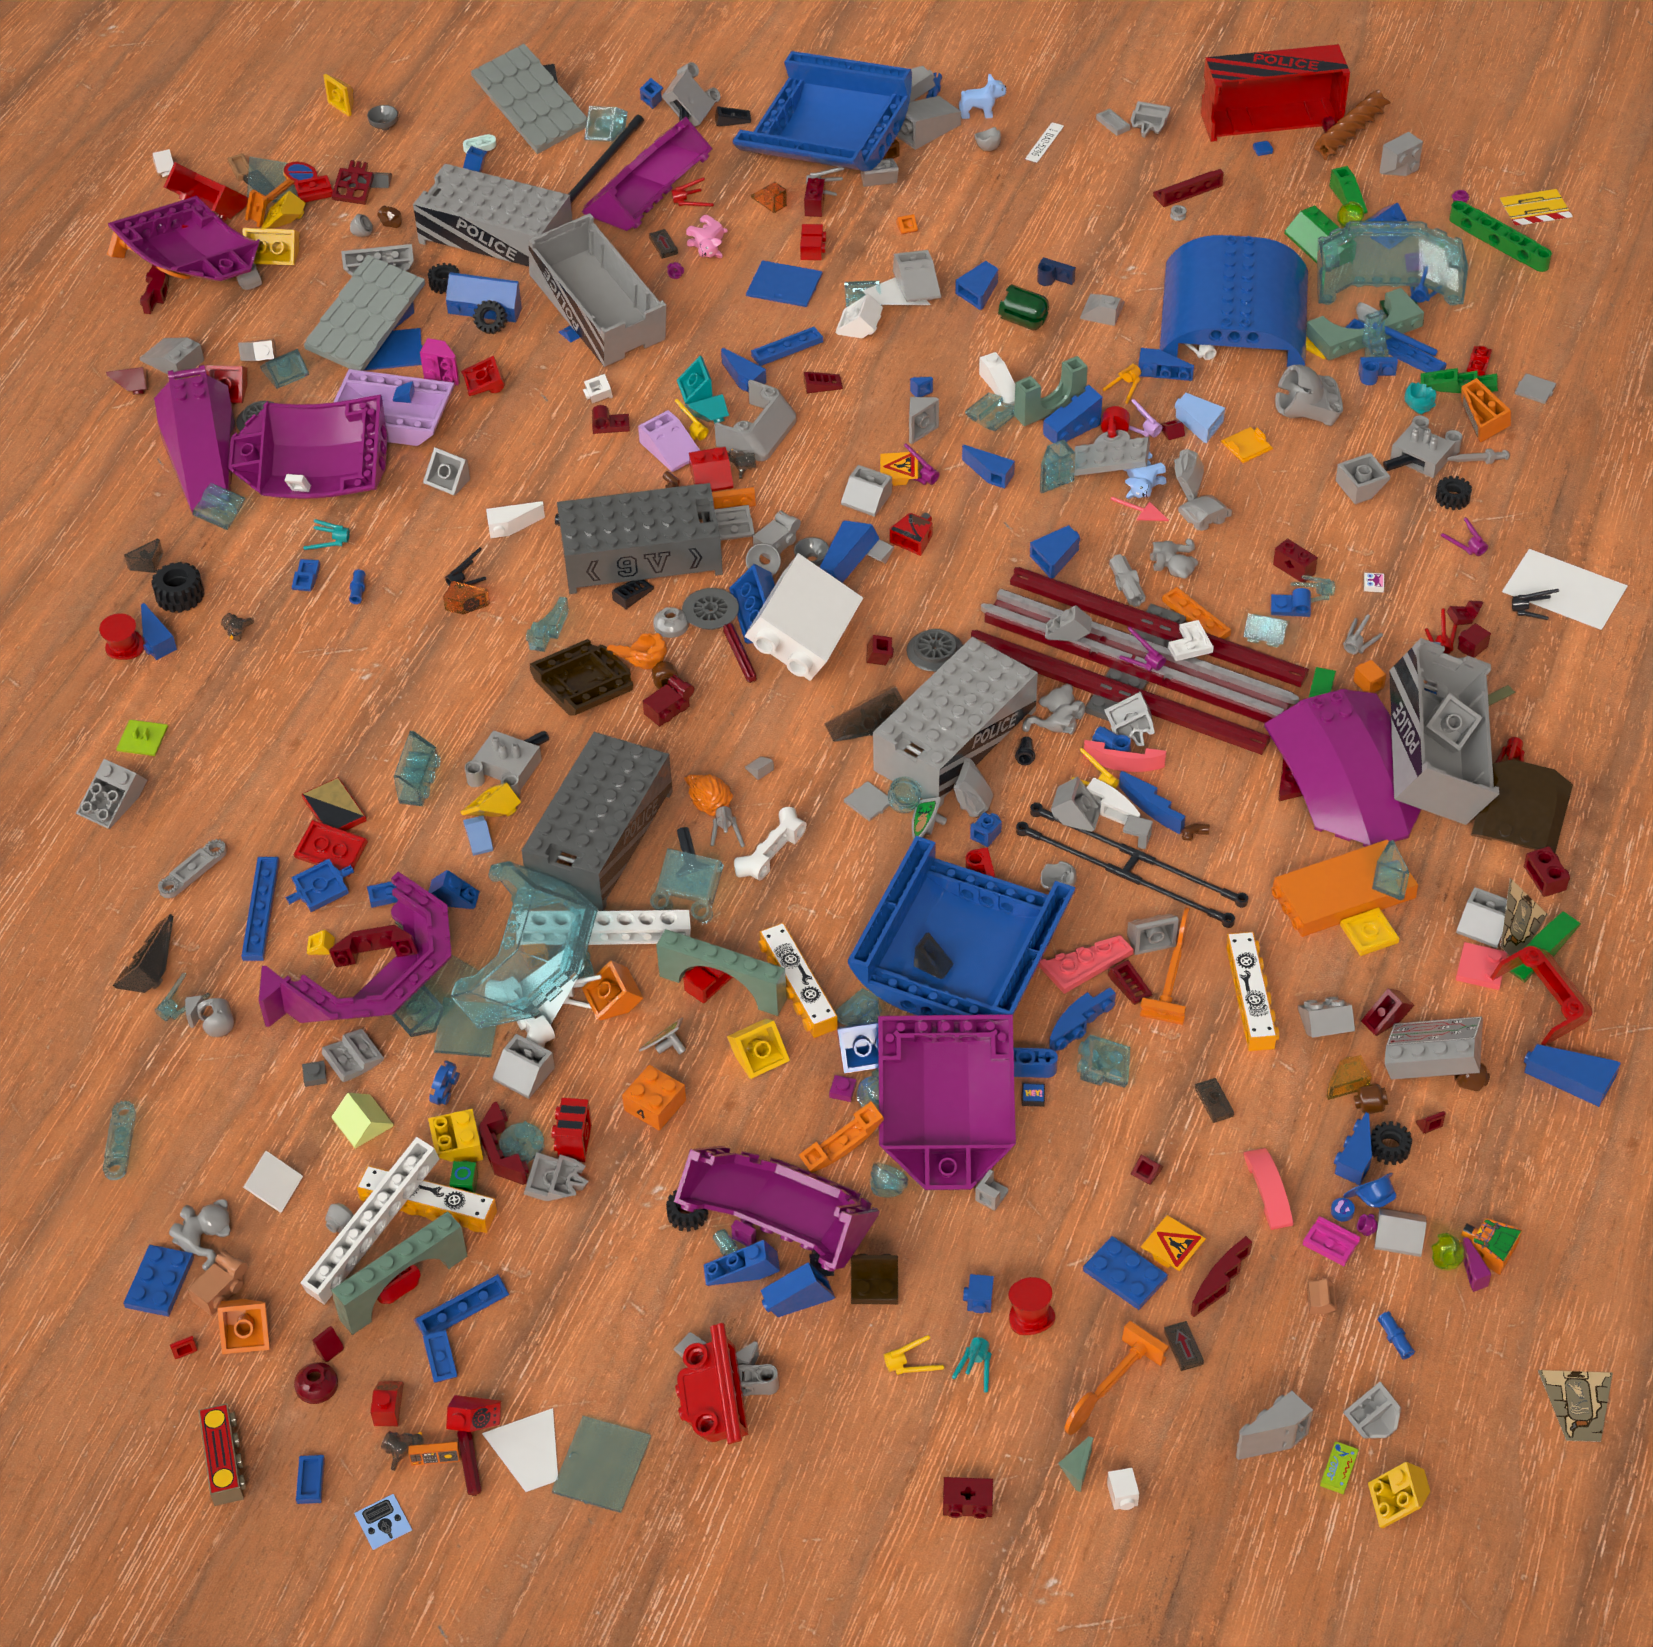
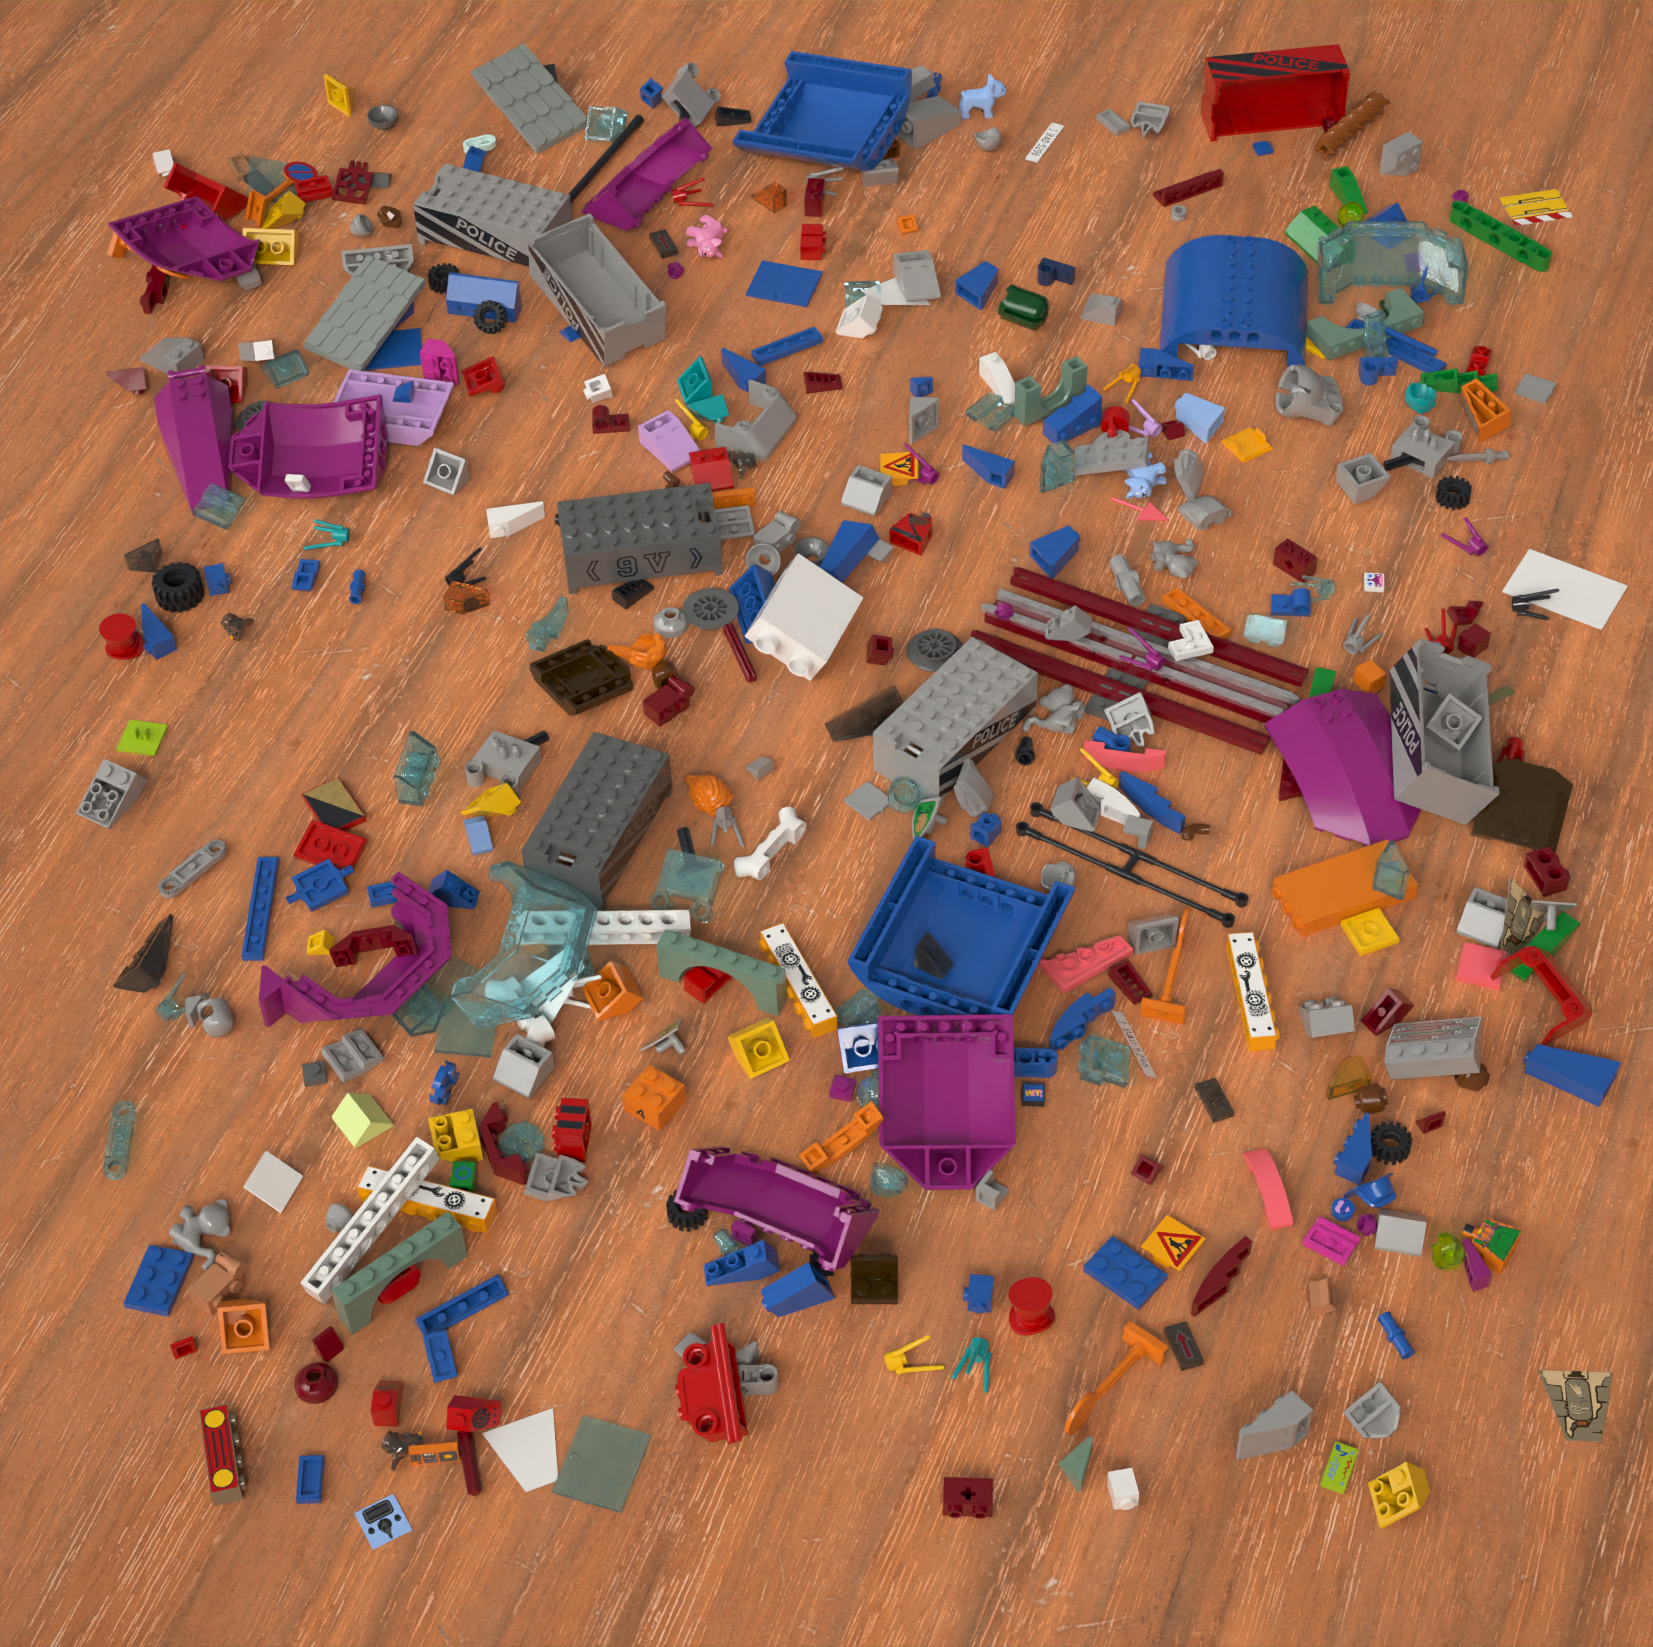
none -> blue brick [204,563,231,596]
none -> magenta plate [994,604,1014,620]
none -> white sticker [1111,1010,1157,1078]
none -> light grey shield [1530,900,1577,931]

